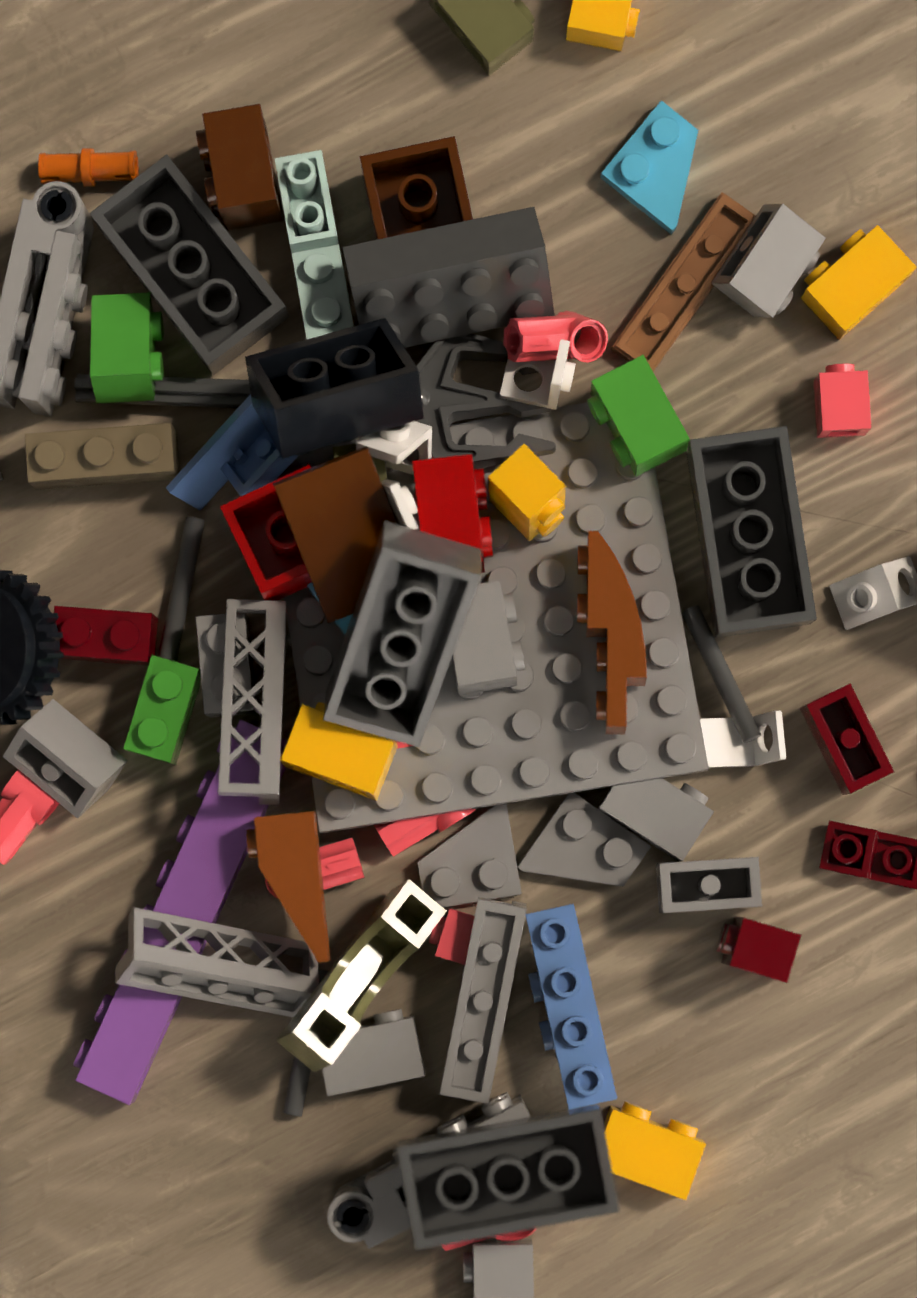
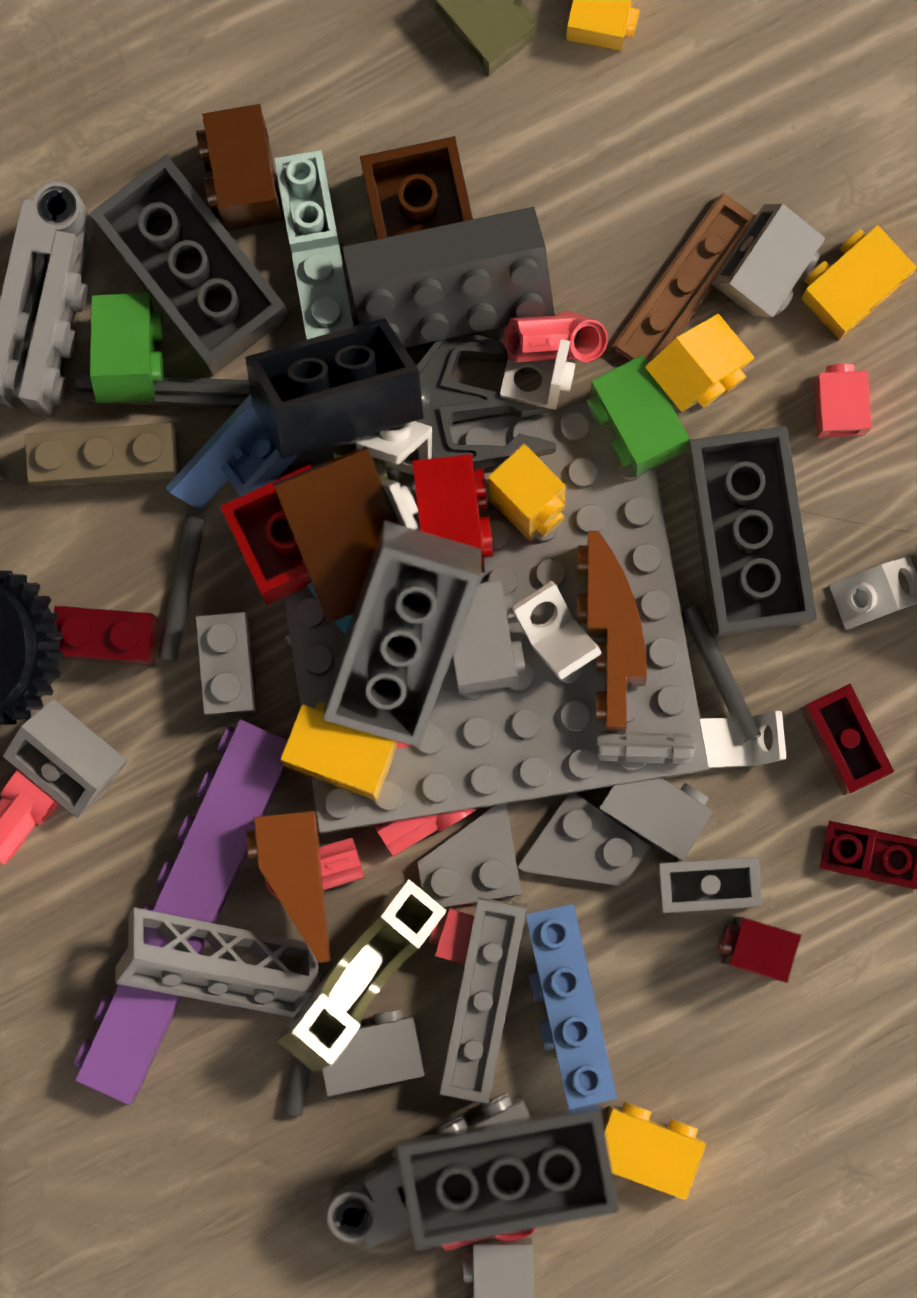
orange pin [38,148,139,187] -> none
bright green brick [123,655,201,765] -> none
light grey fence [218,599,286,805] -> none
medium azure wing [600,100,698,235] -> none
none -> white bracket [512,581,601,680]
none -> light grey axle [597,732,694,764]
none -> yellow brick [645,313,755,412]

